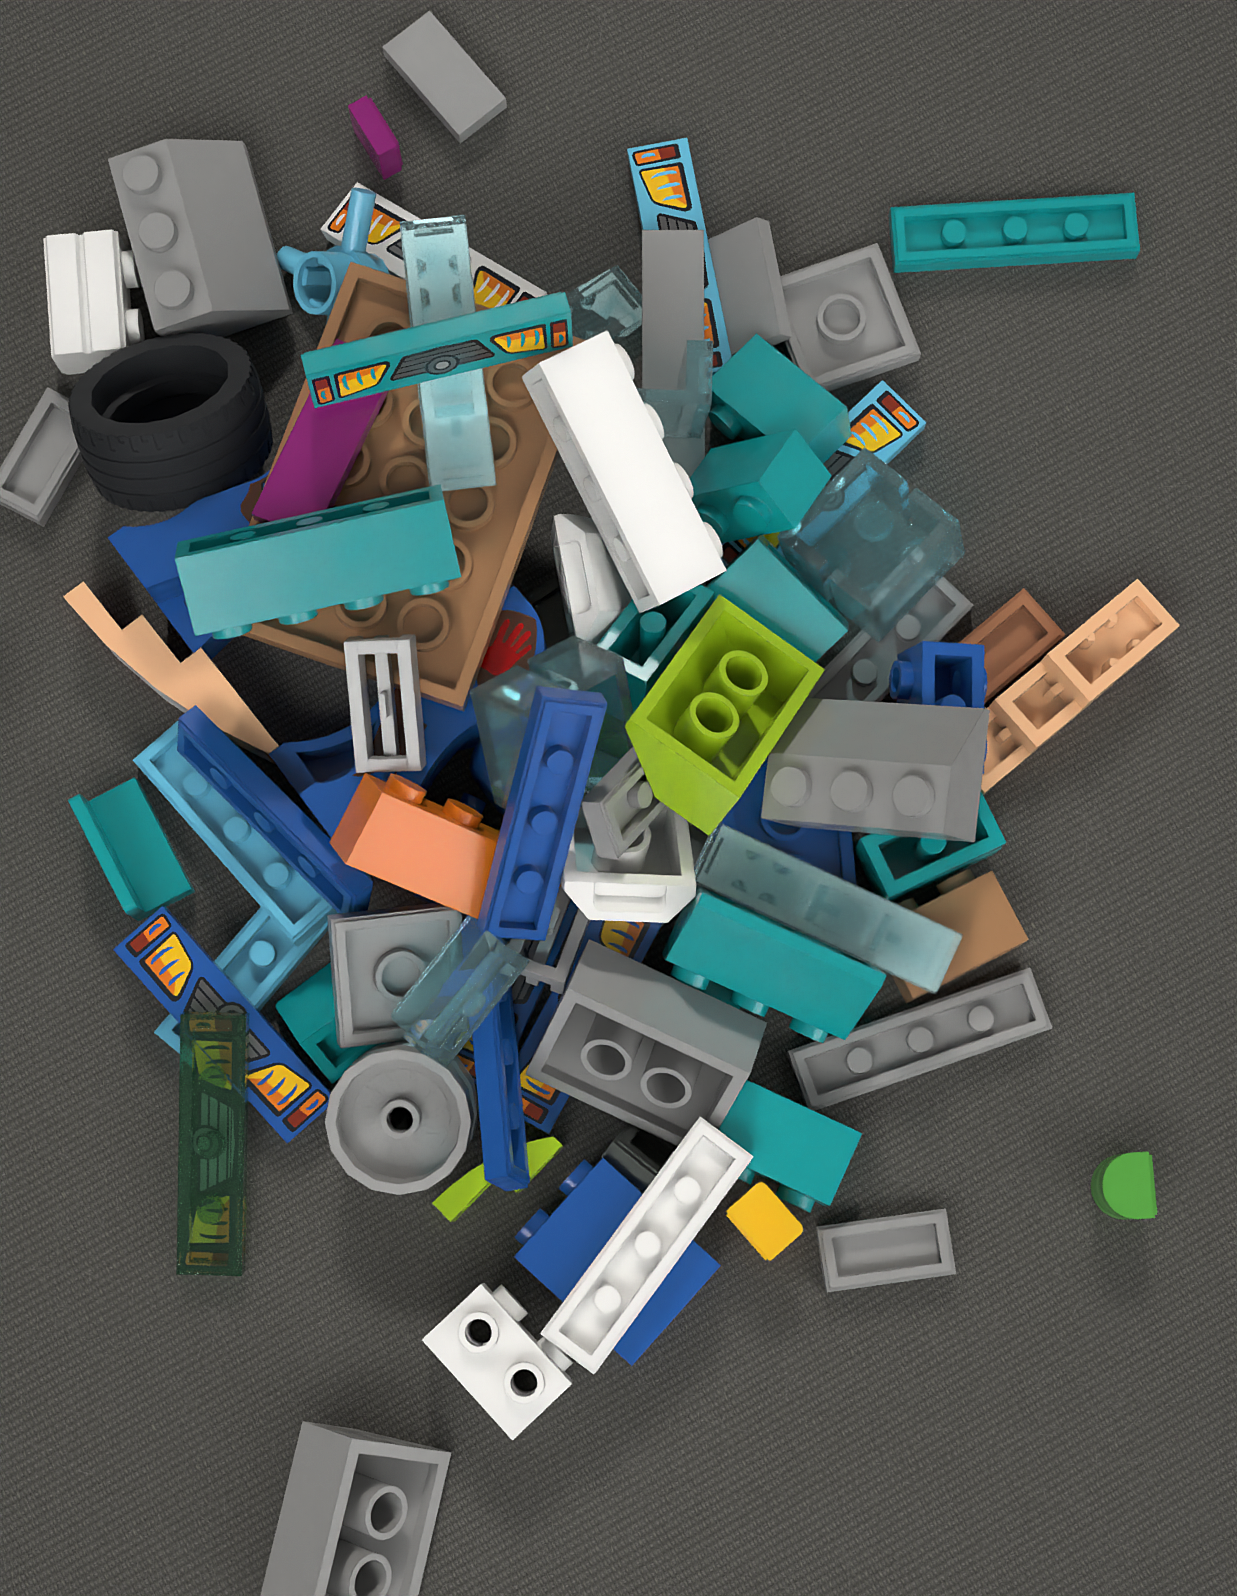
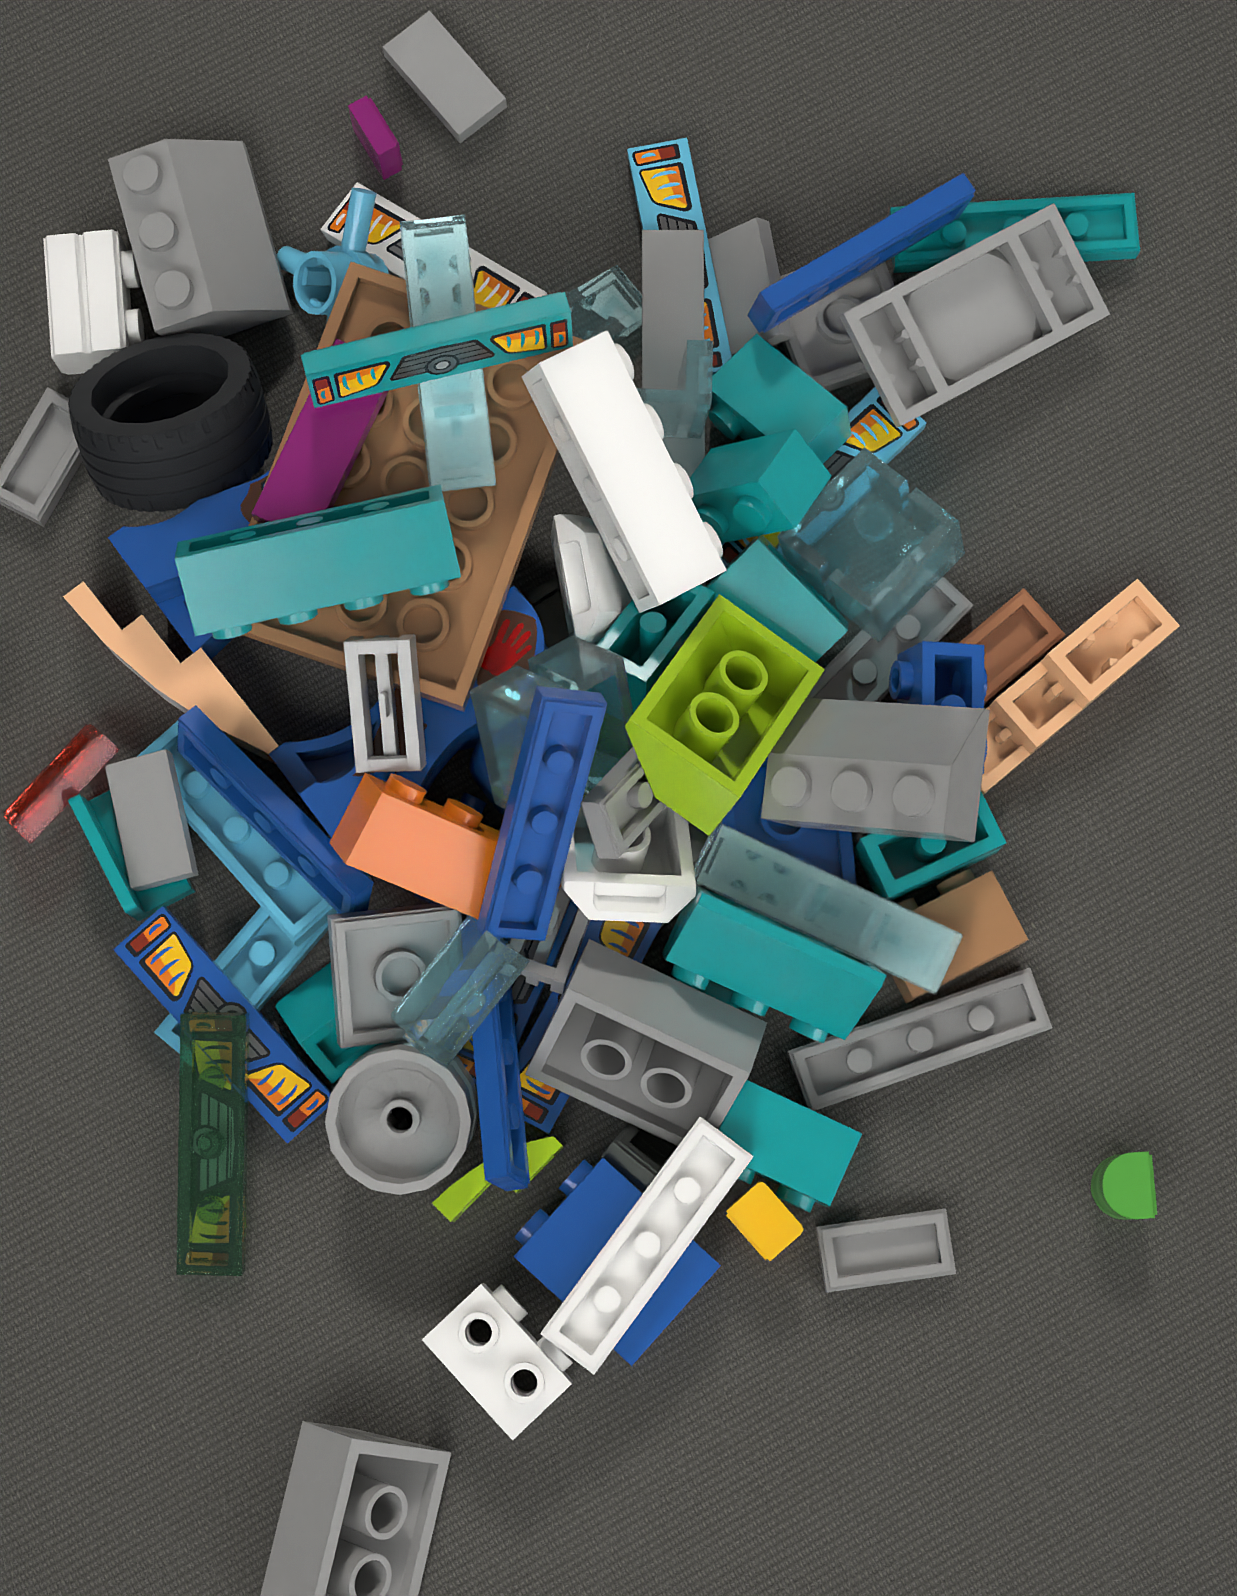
none -> clear red tile [3,724,120,844]
none -> light grey tile [105,749,199,891]
none -> blue tile [747,173,976,333]
none -> light grey slope [839,203,1110,428]

